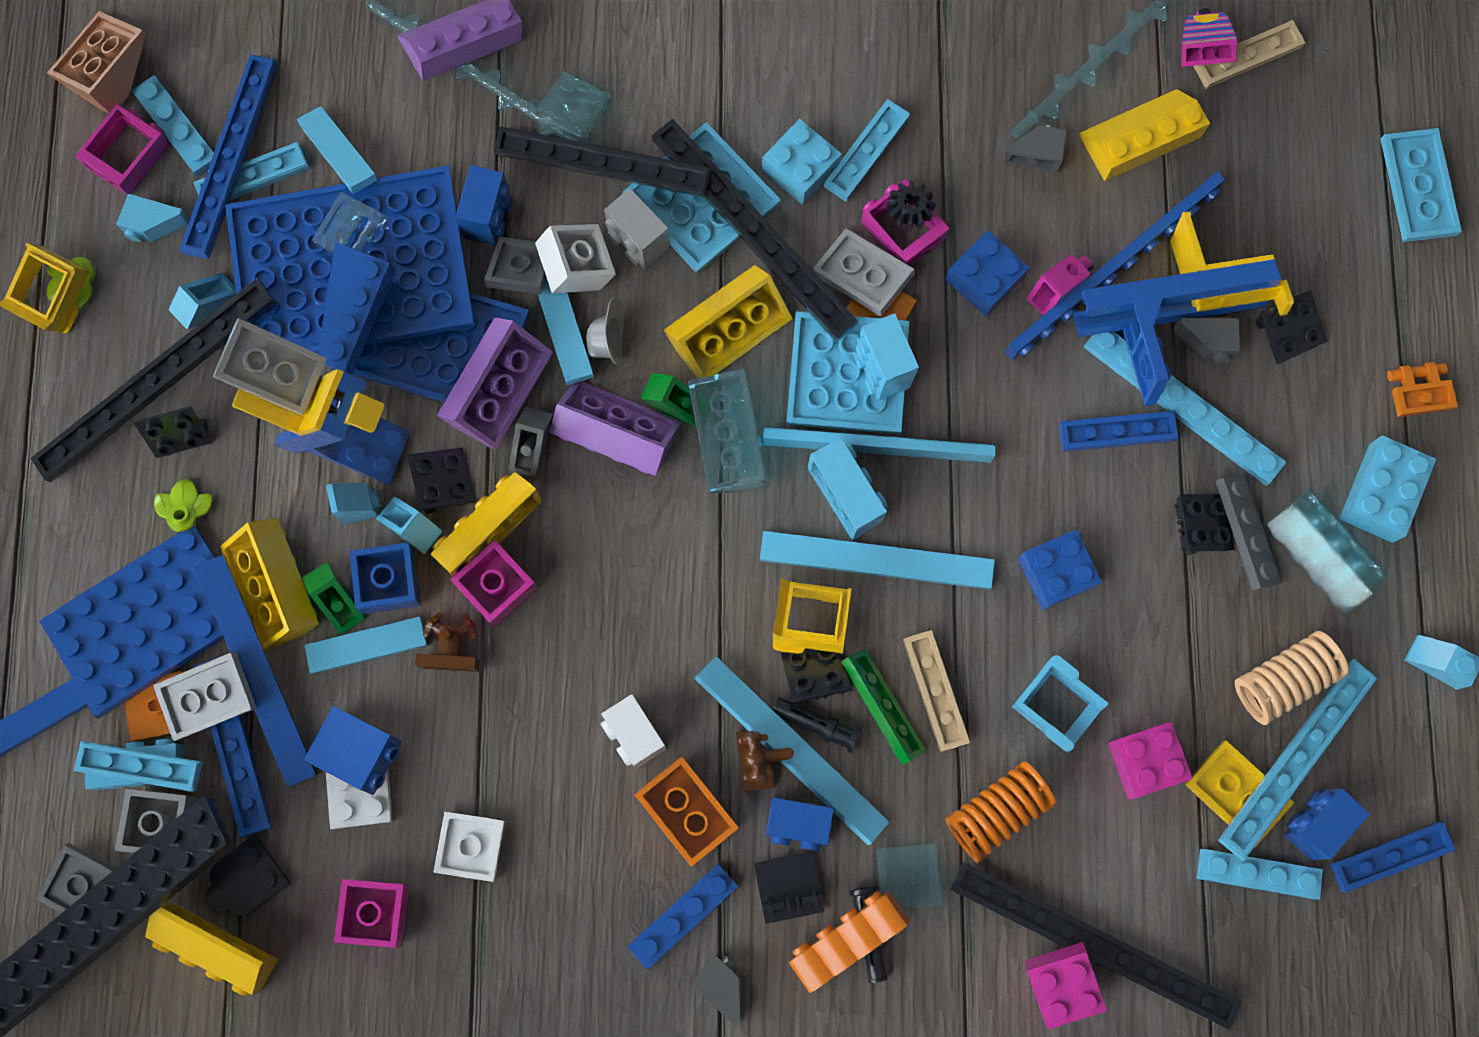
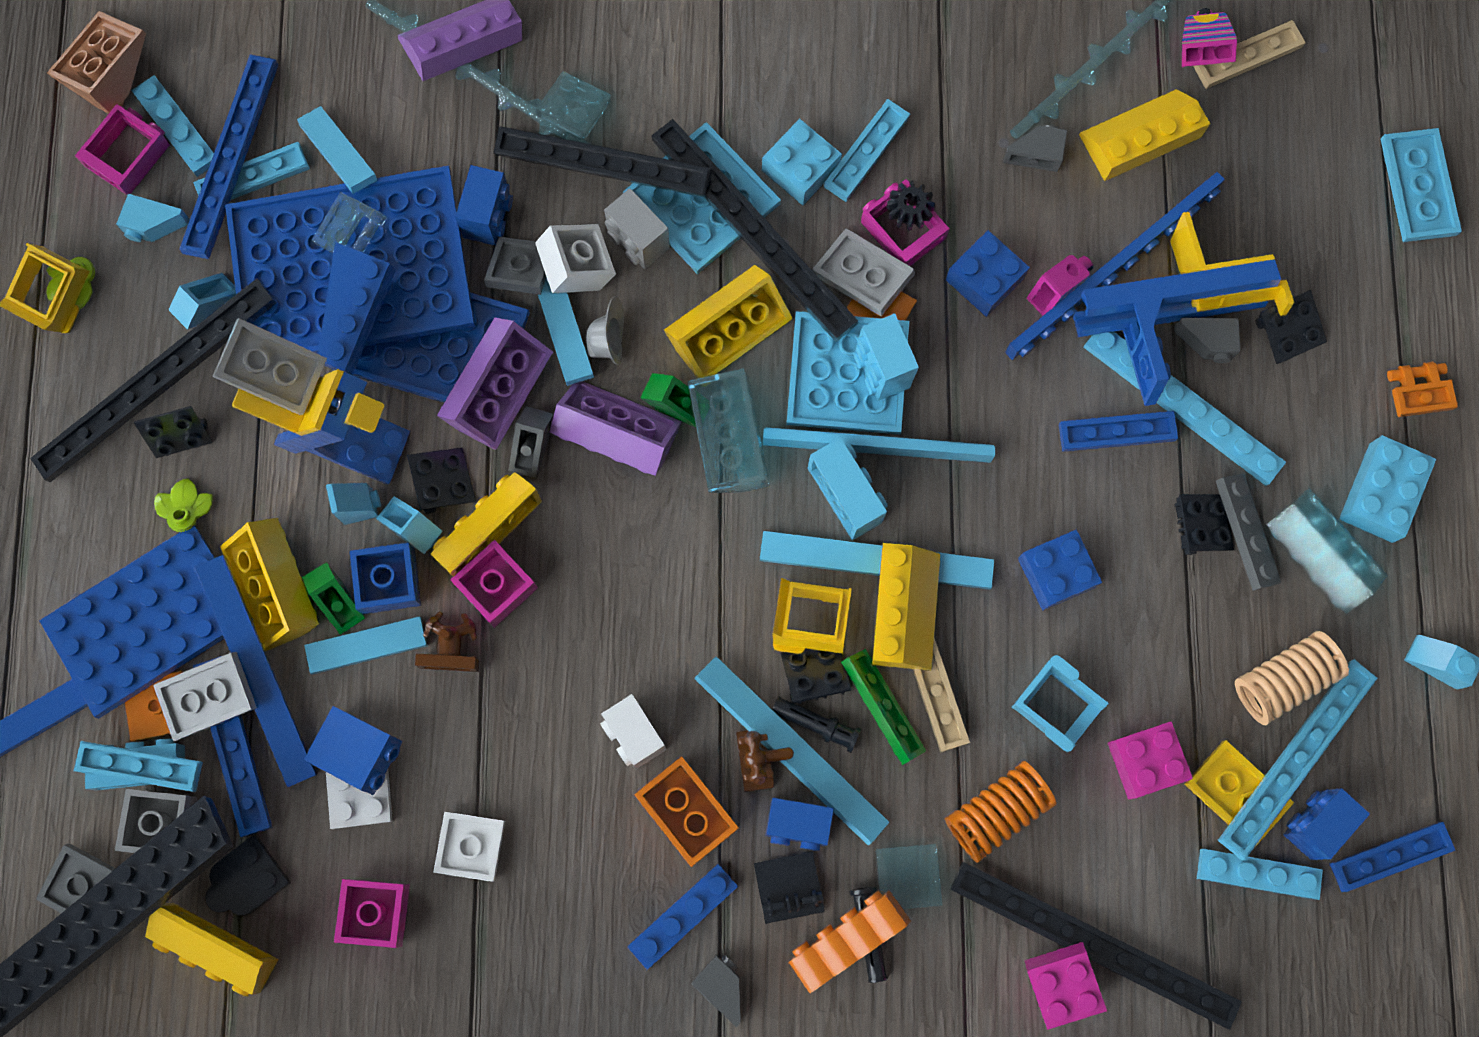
none -> yellow slope [872,543,940,671]

